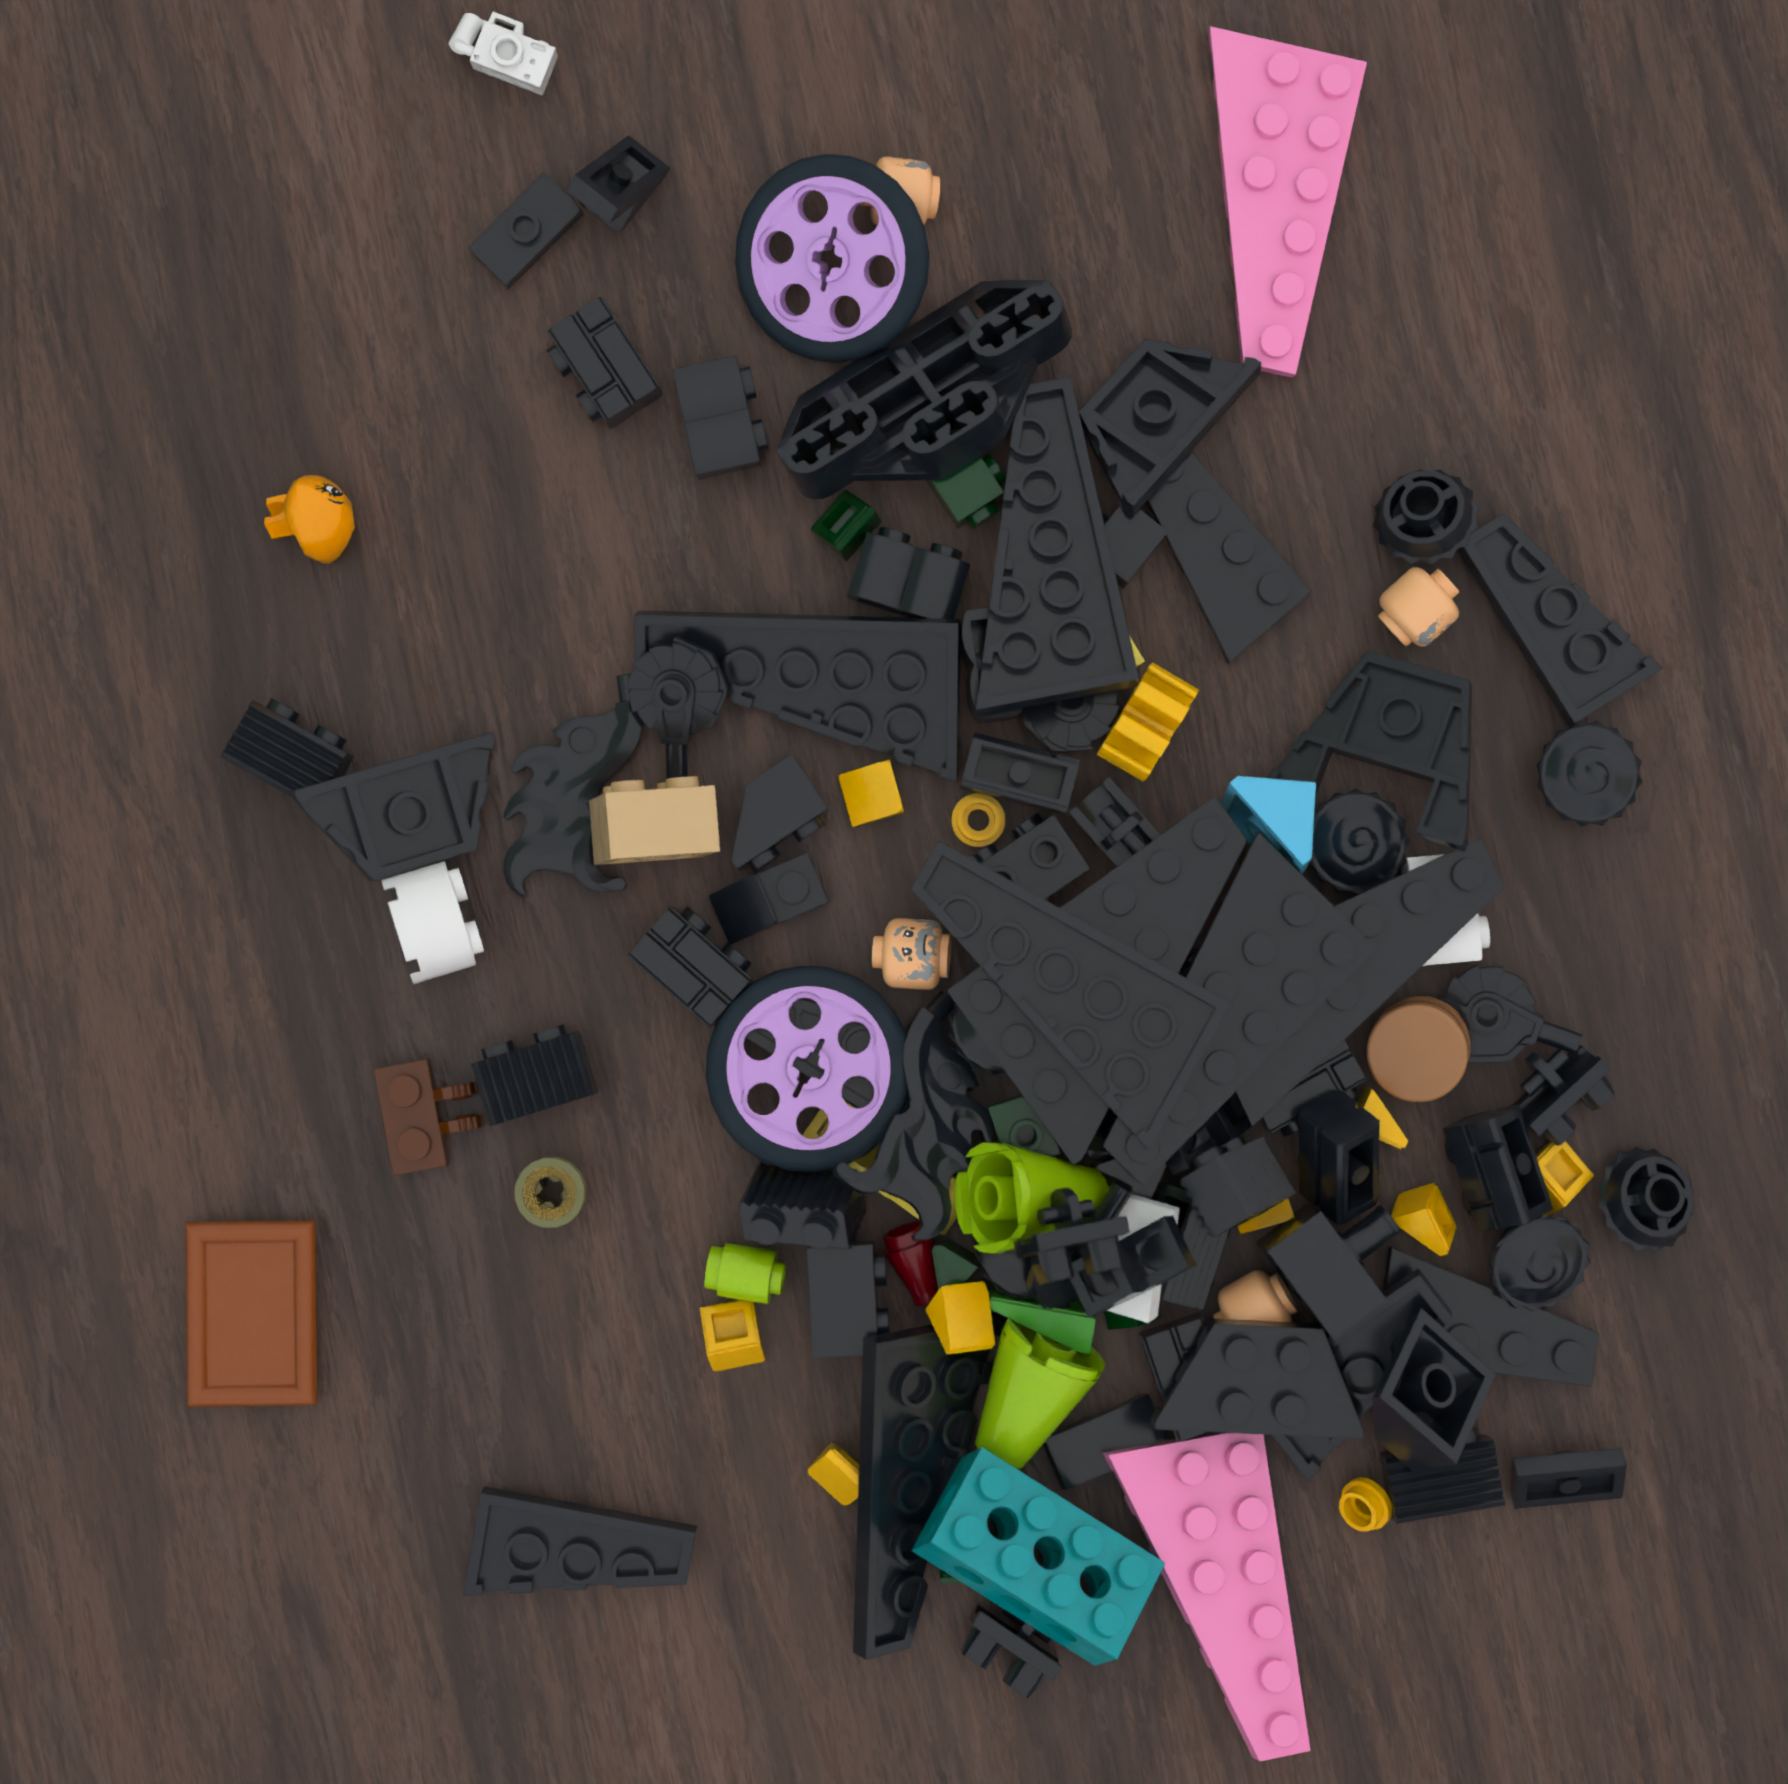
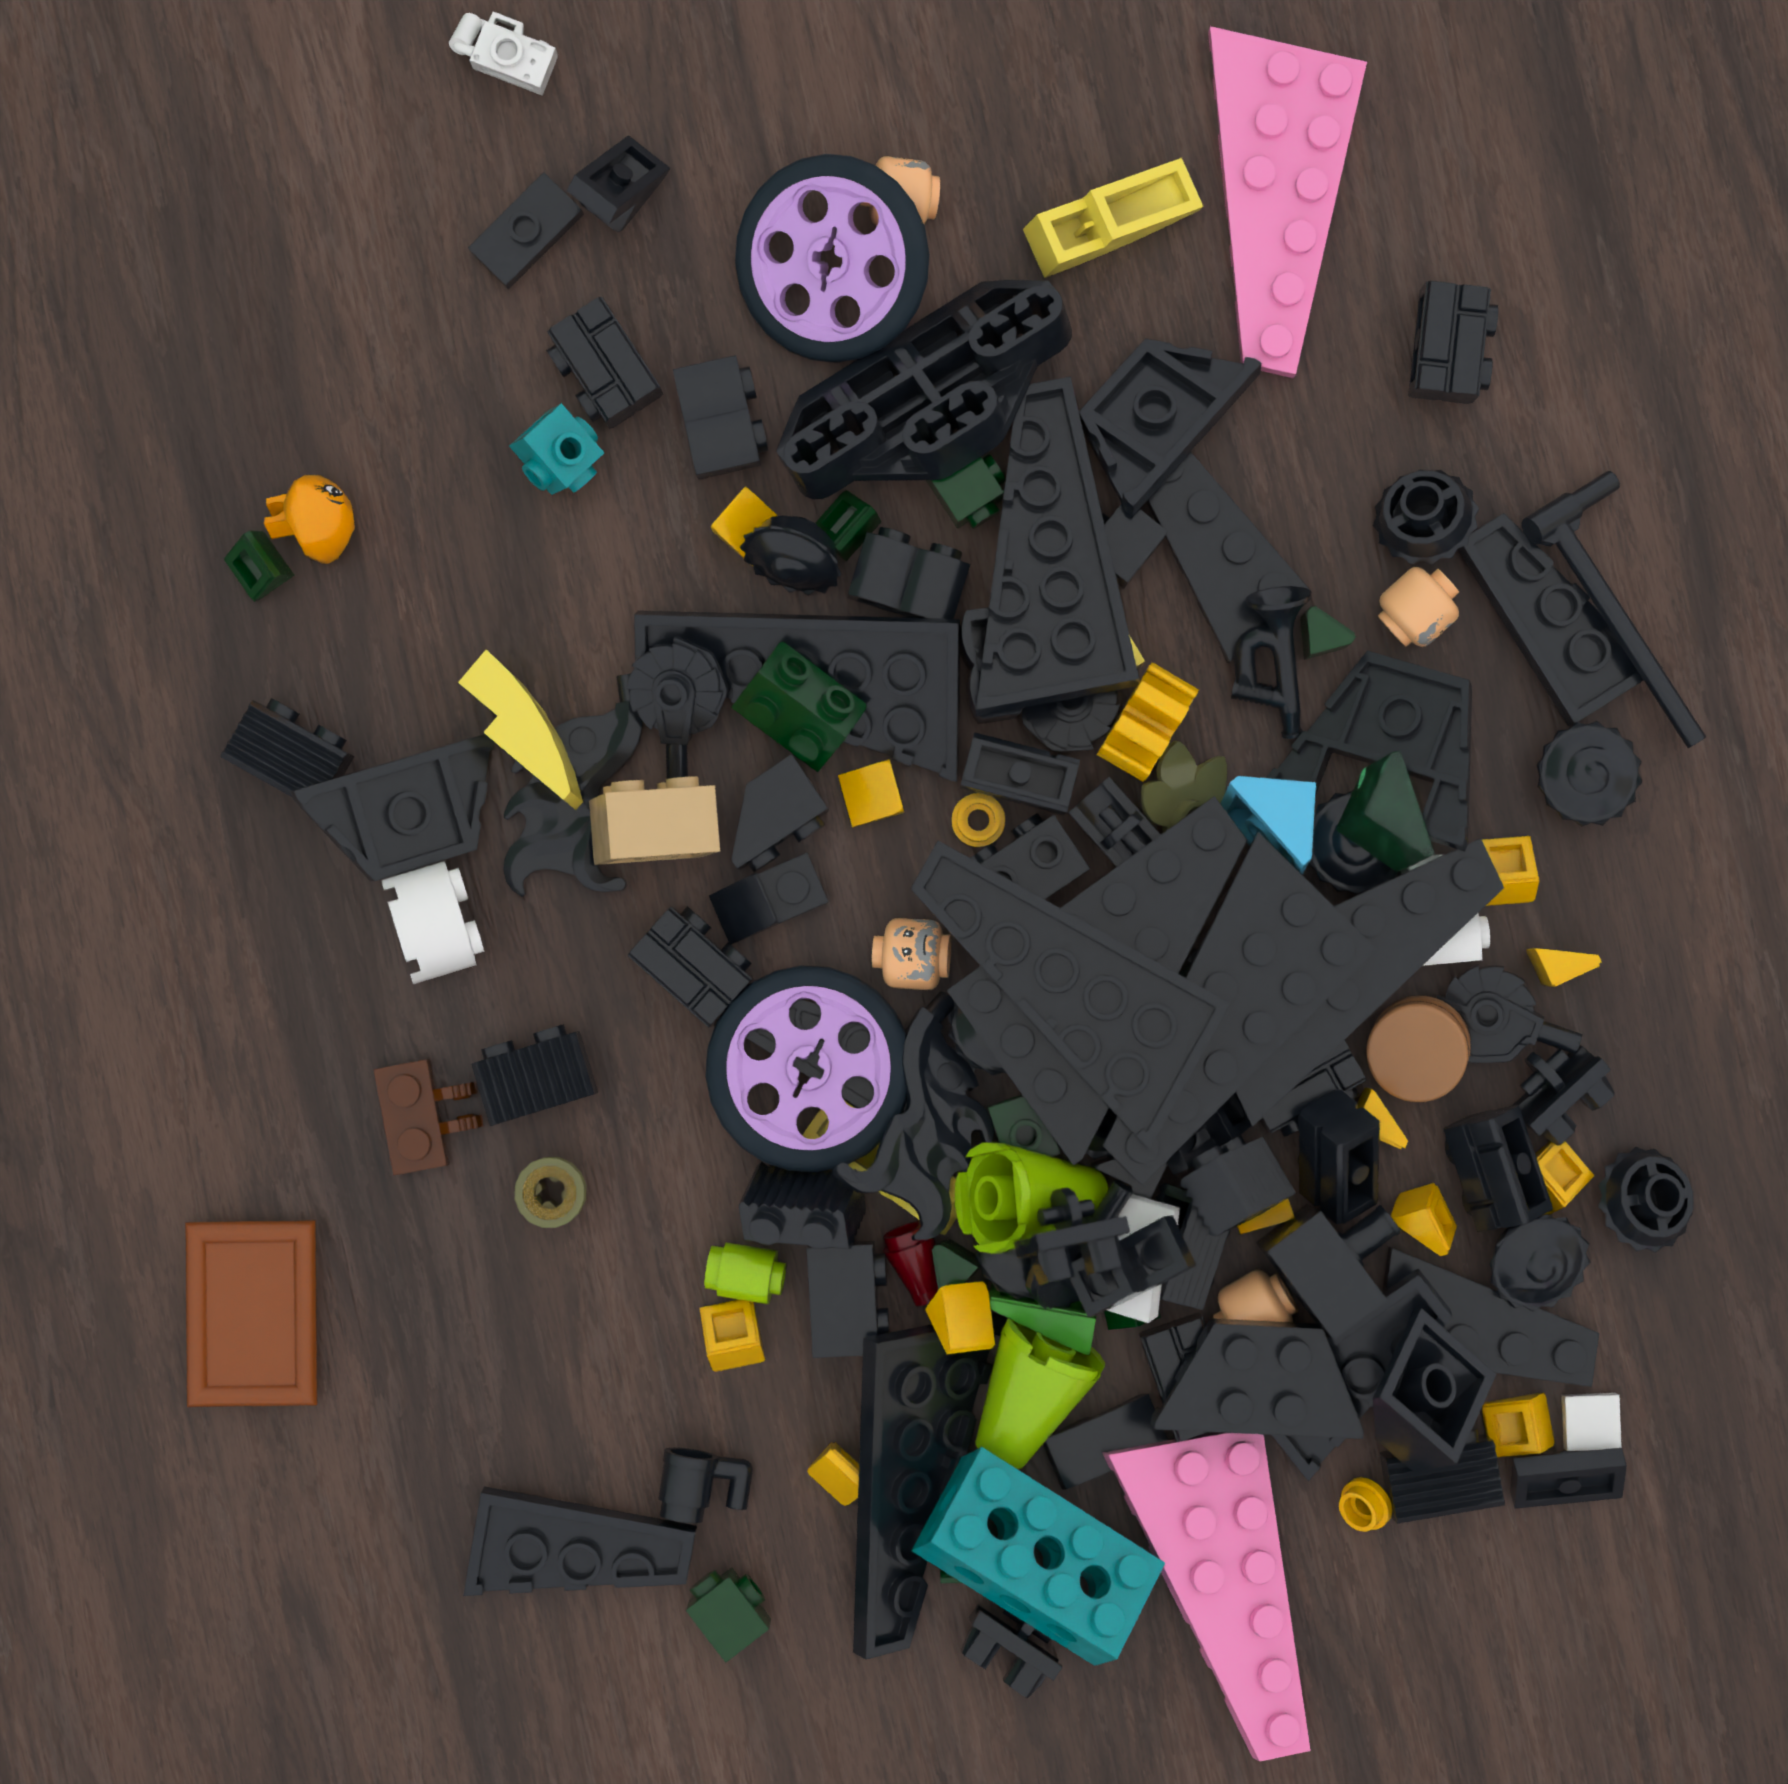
none -> dark green slope [224,530,295,602]
none -> light yellow slope [458,650,583,810]
none -> teal brick [509,403,604,495]
none -> black piece [658,1447,753,1523]
none -> dark green brick [686,1567,771,1663]
none -> yellow slope [711,486,778,566]
none -> dark green bracket [731,642,867,772]
none -> black piece [740,515,842,595]
none -> light yellow slope [1023,158,1203,278]
none -> olive plate [1141,741,1227,833]
none -> black piece [1231,586,1312,739]
none -> dark green slope [1300,606,1356,660]
none -> clear green slope [1336,751,1435,872]
none -> black brick [1408,281,1499,404]
none -> yellow slope [1482,836,1539,906]
none -> yellow slope [1482,1393,1554,1457]
none -> black bar [1522,471,1706,748]
none -> yellow slope [1526,948,1602,987]
none -> white tile [1561,1393,1622,1451]

